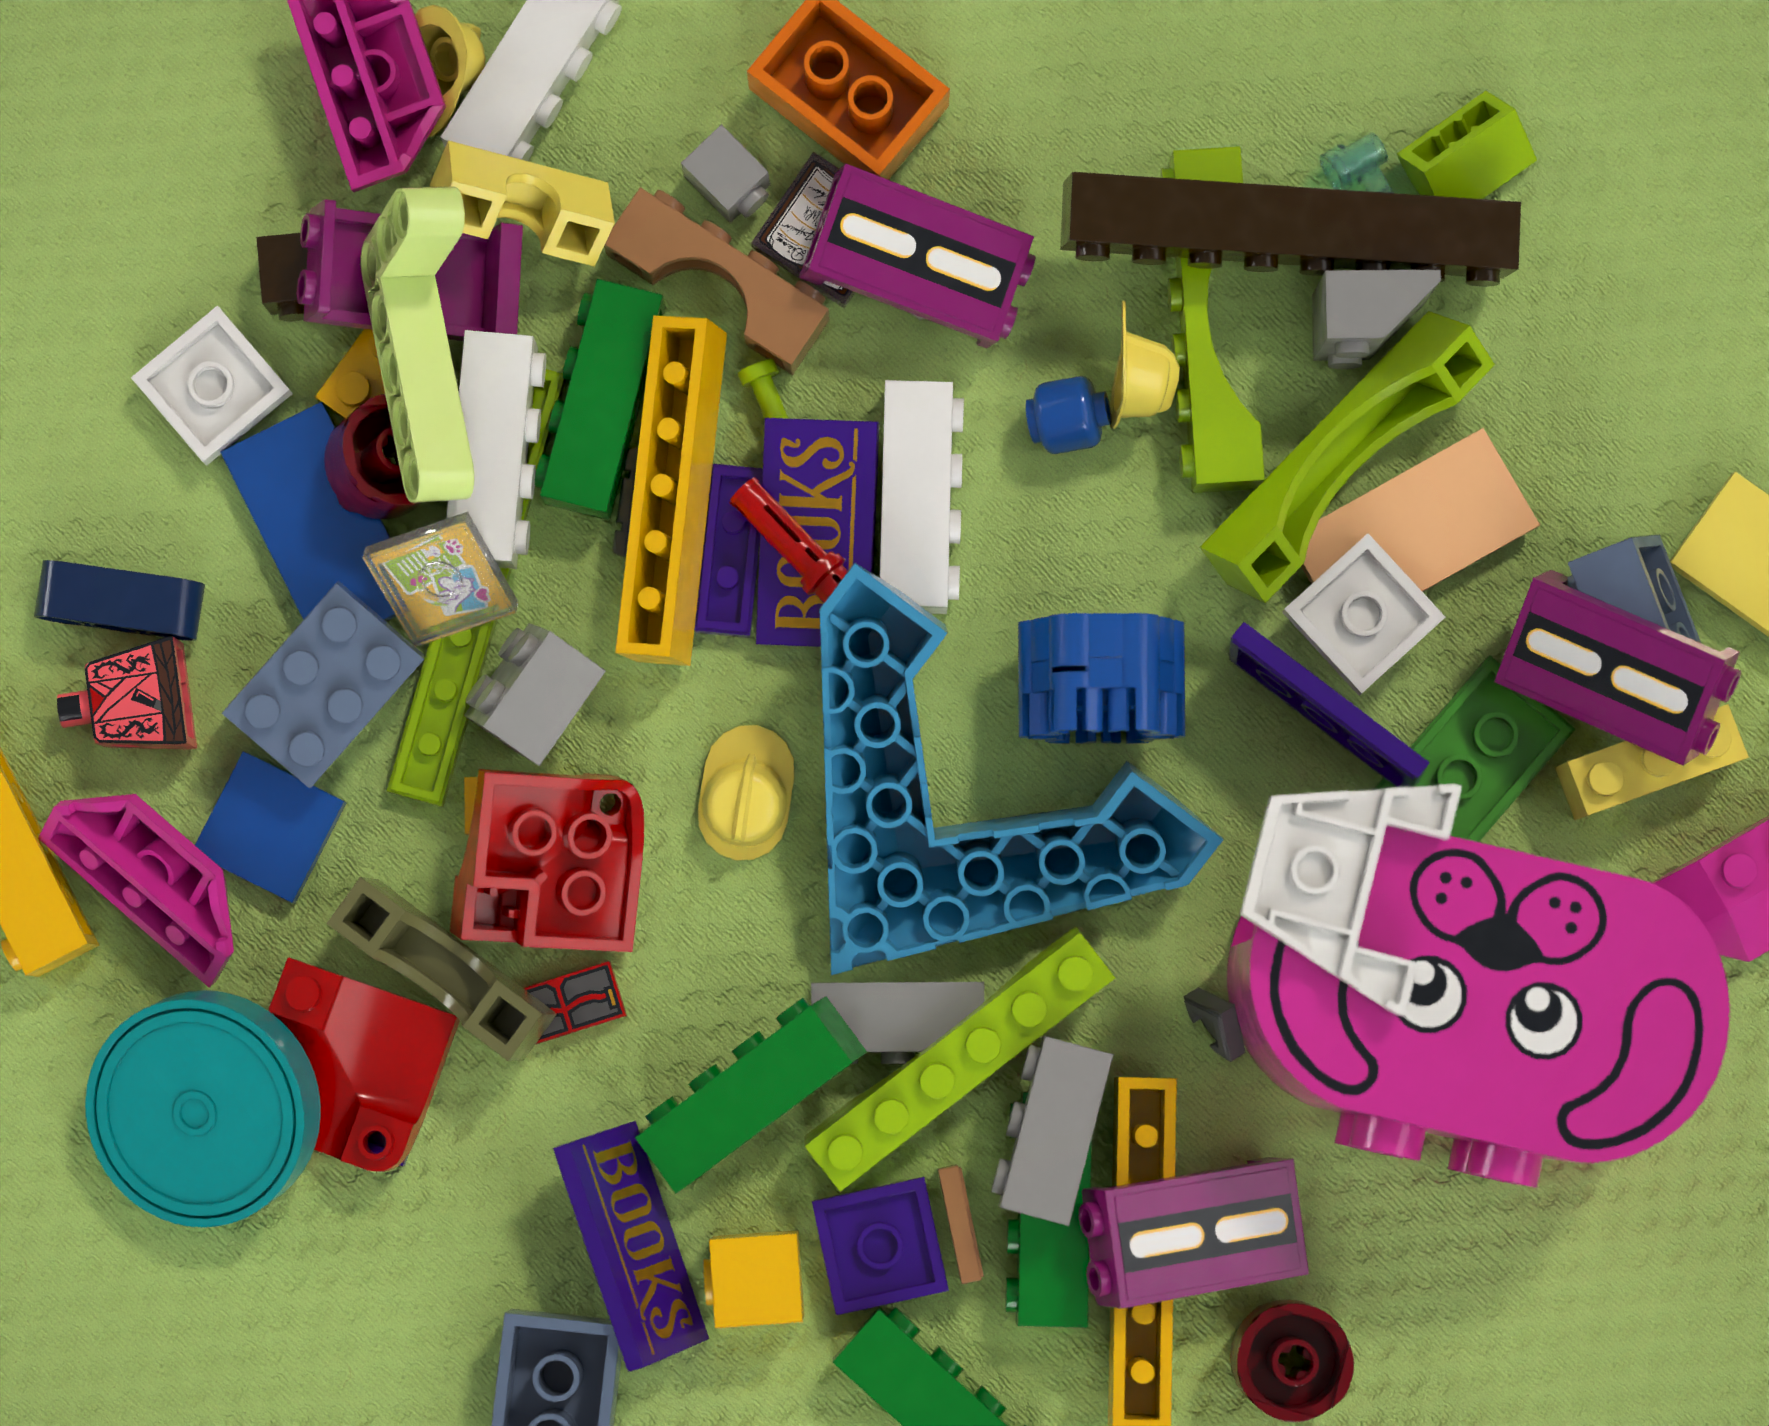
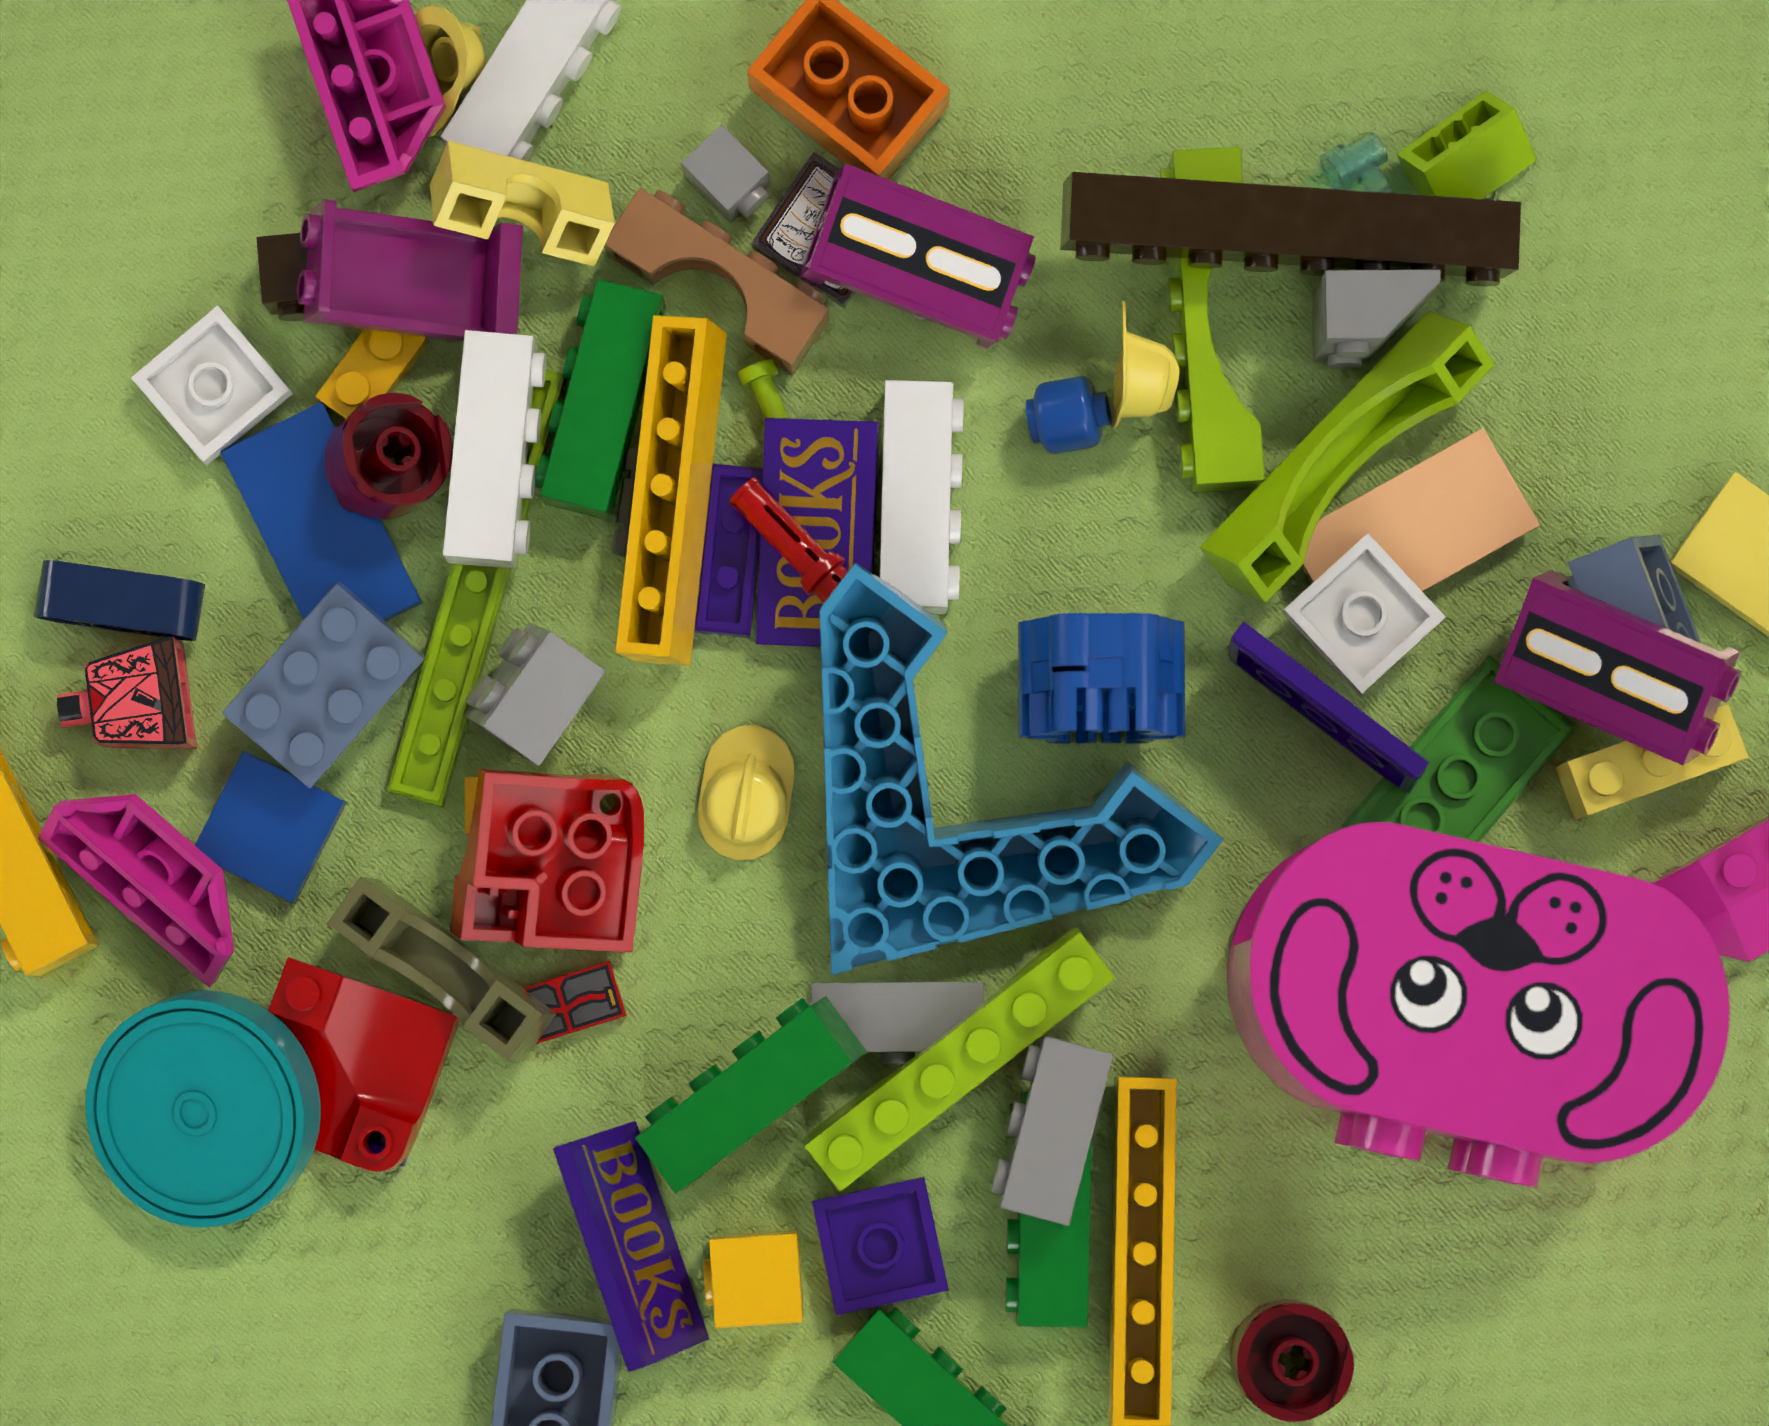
yellowish green beam [361,187,474,503] -> none
clear tile [362,511,519,647] -> none
medium nougat tile [937,1164,984,1284] -> none
magenta panel [1079,1157,1309,1309] -> none
dark grey tile [1184,987,1246,1062] -> none
white wing [1239,784,1462,1016] -> none

